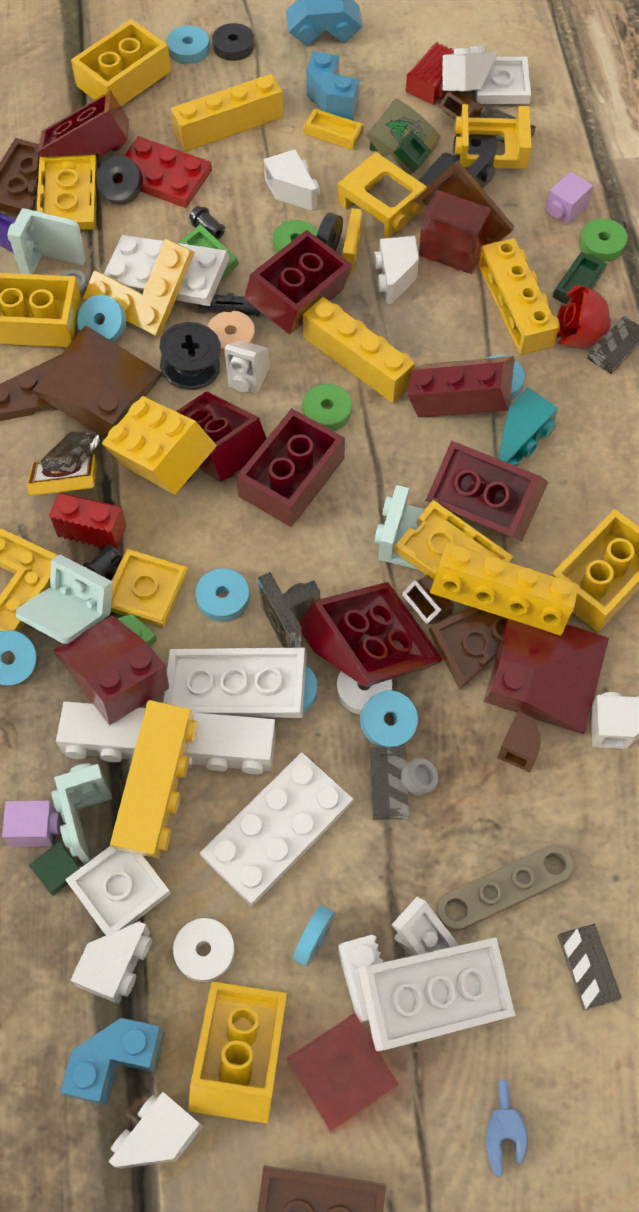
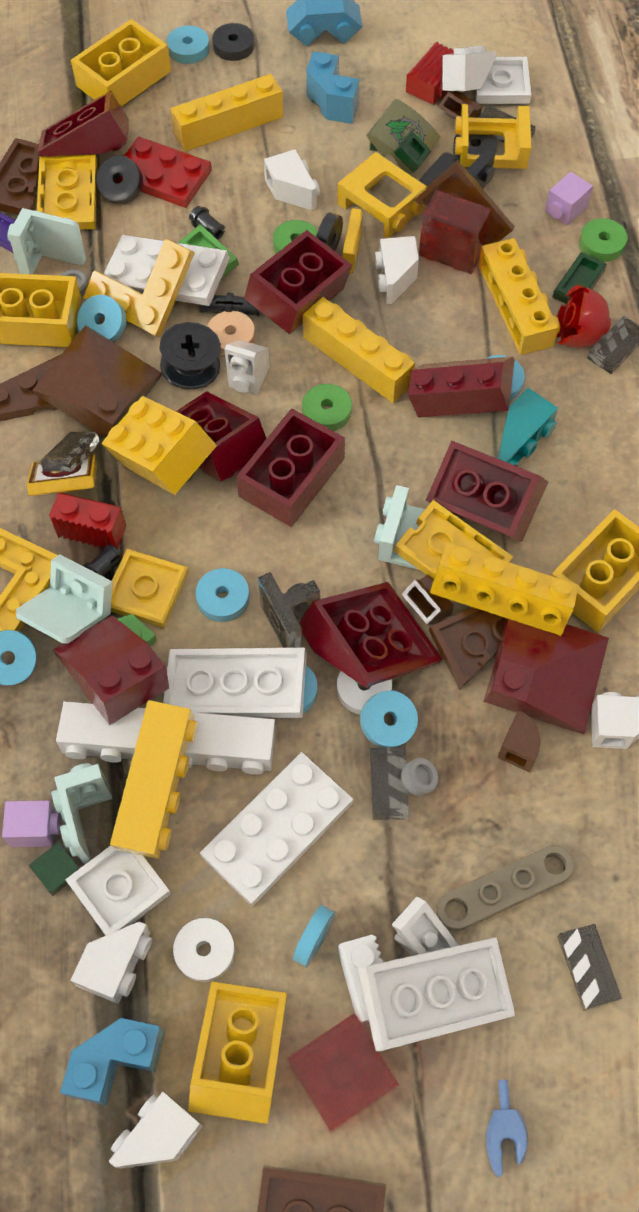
yellow tile [303,108,364,150] -> none

